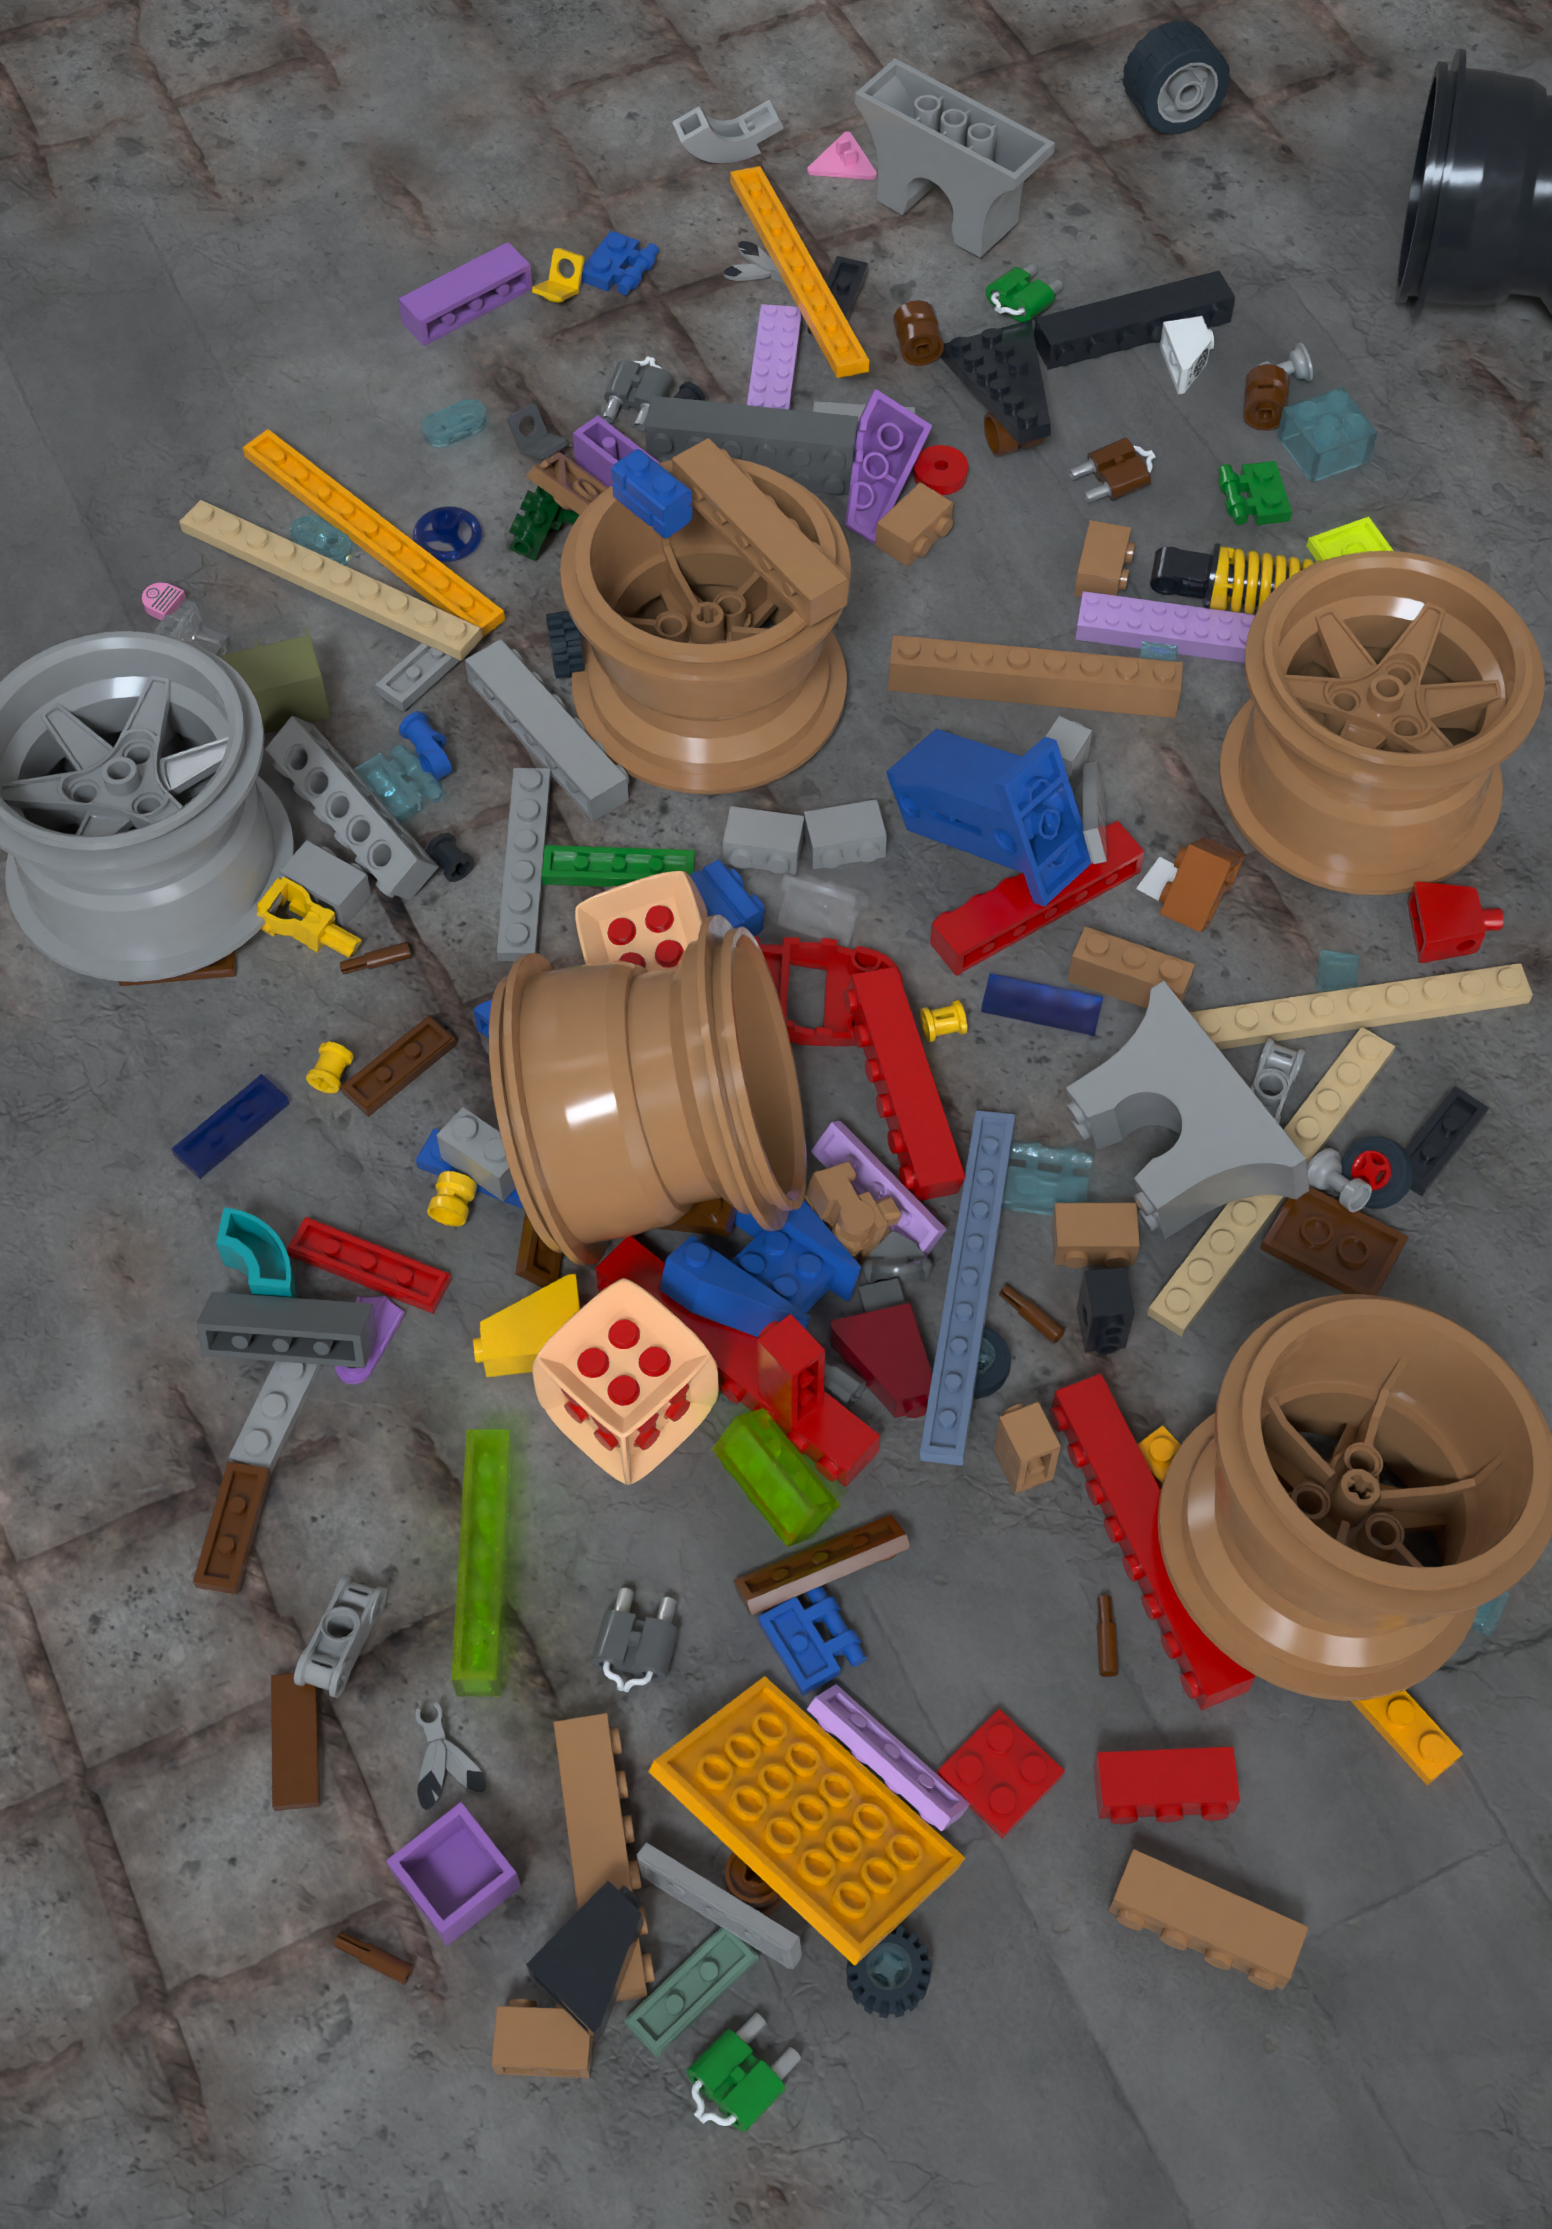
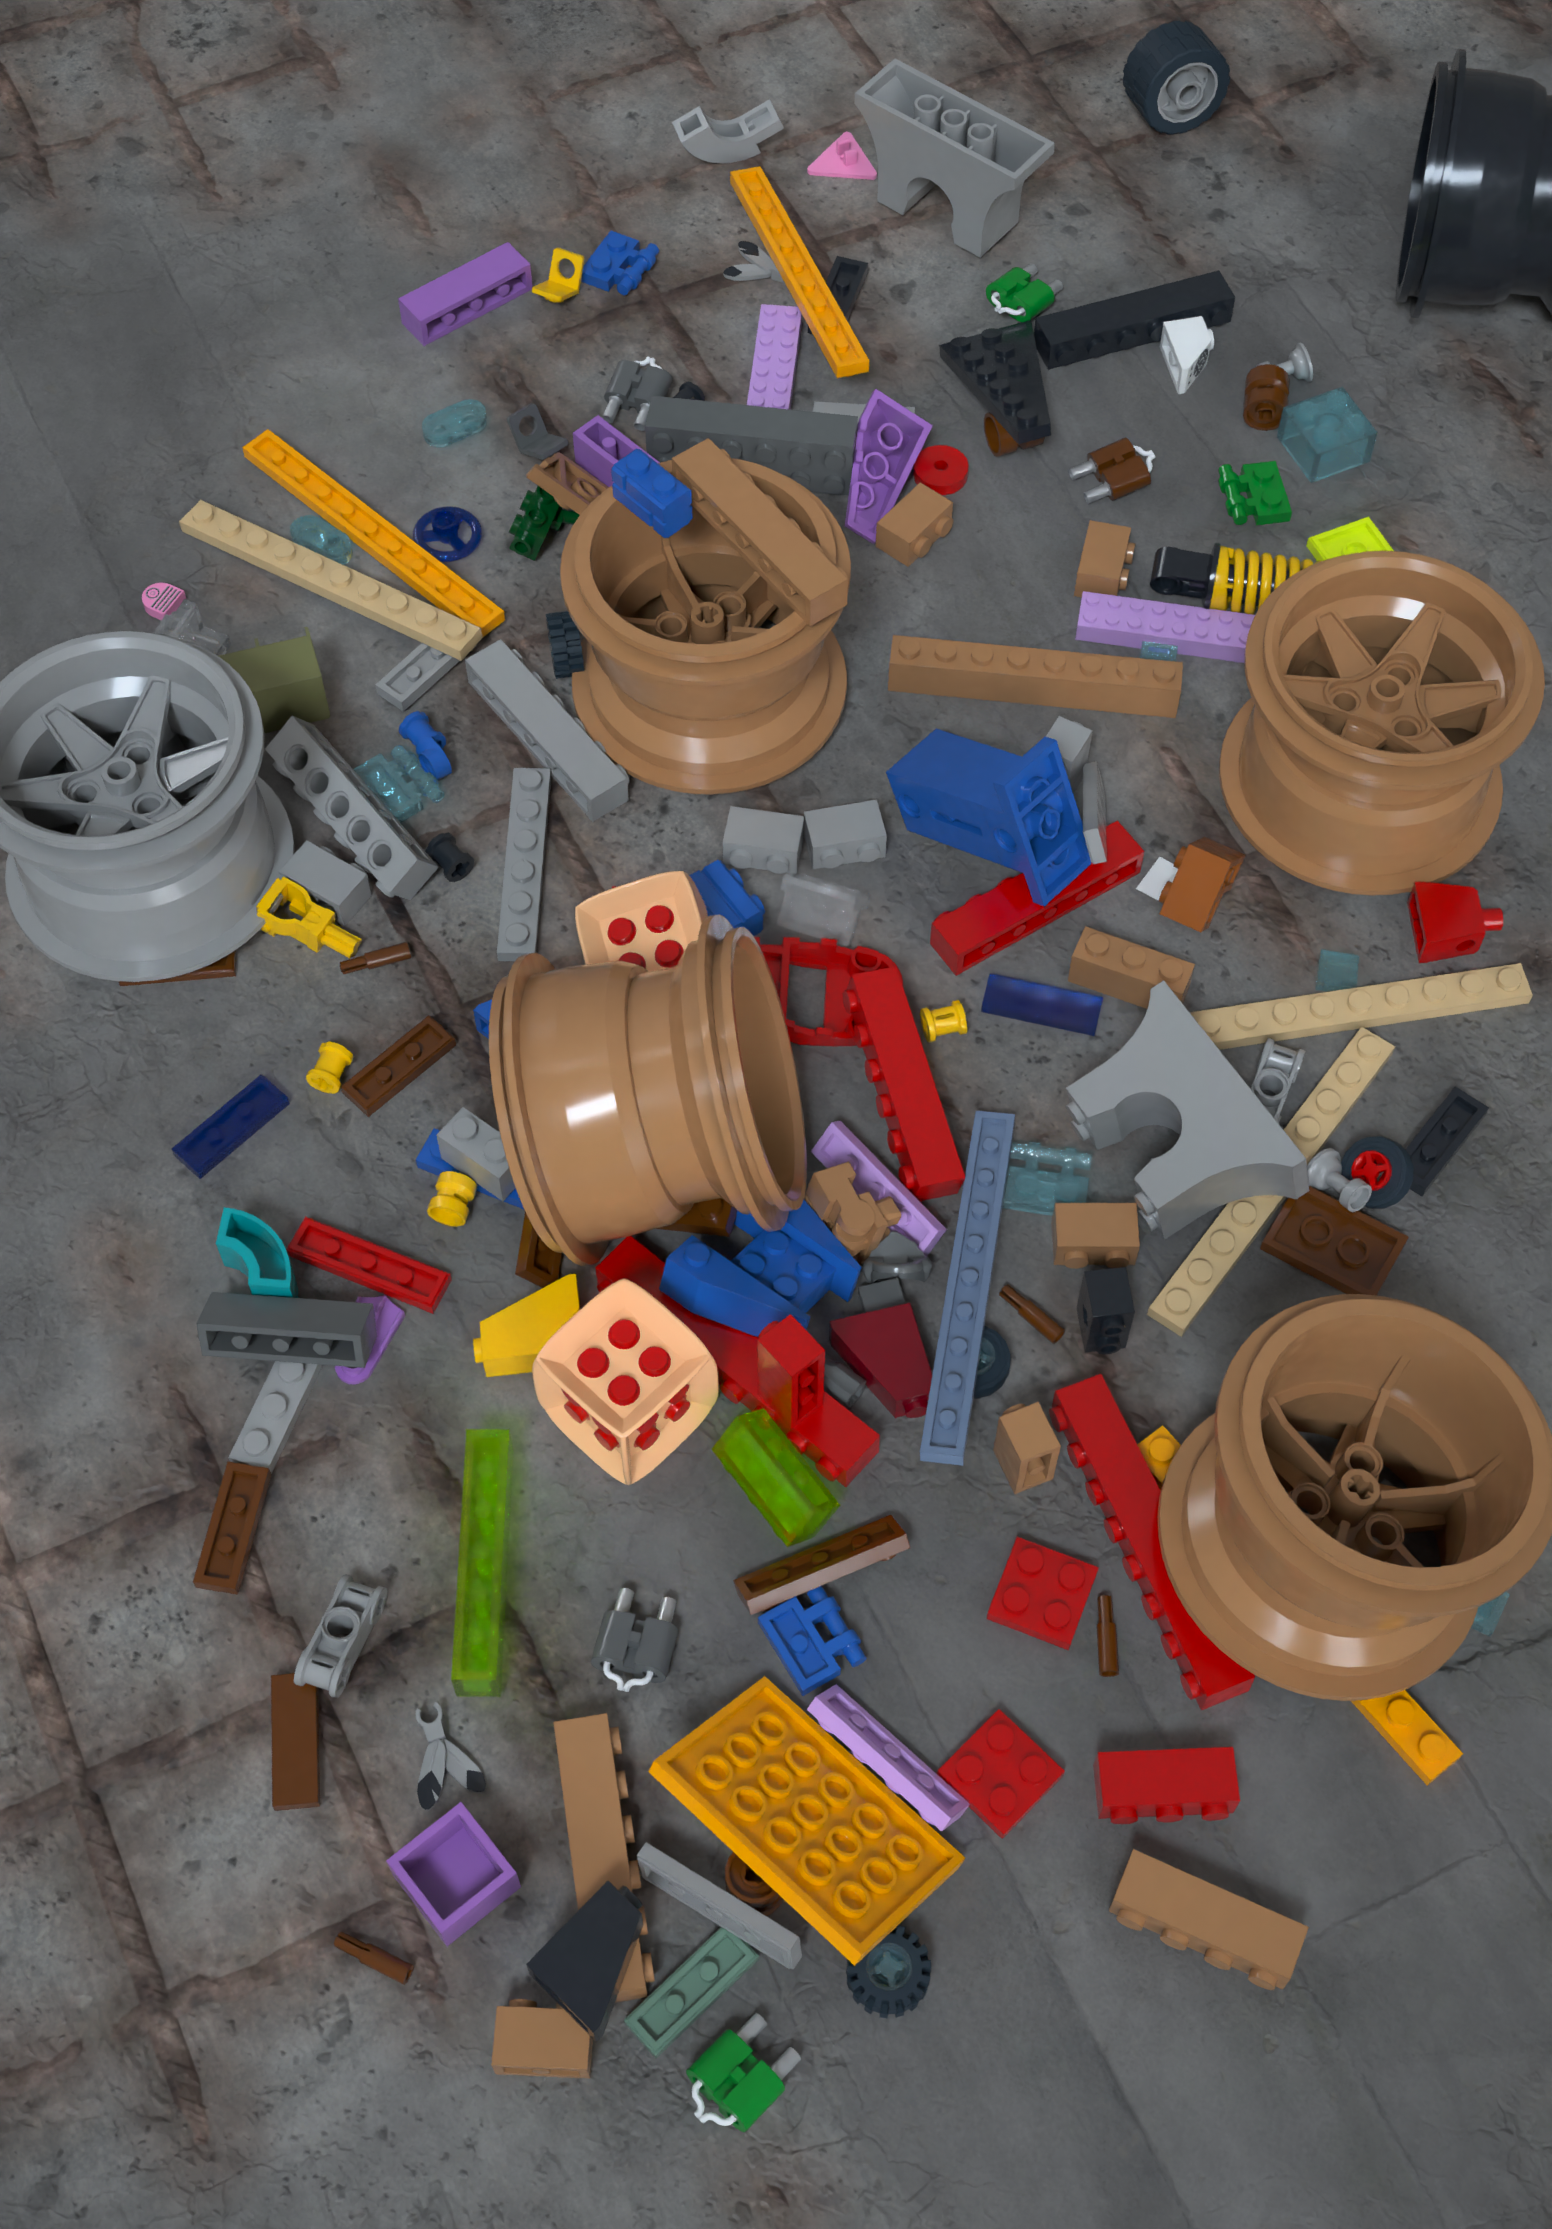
green plate [542,845,695,887] -> none
reddish brown wheel [893,300,944,366] -> none
none -> red plate [986,1536,1099,1651]

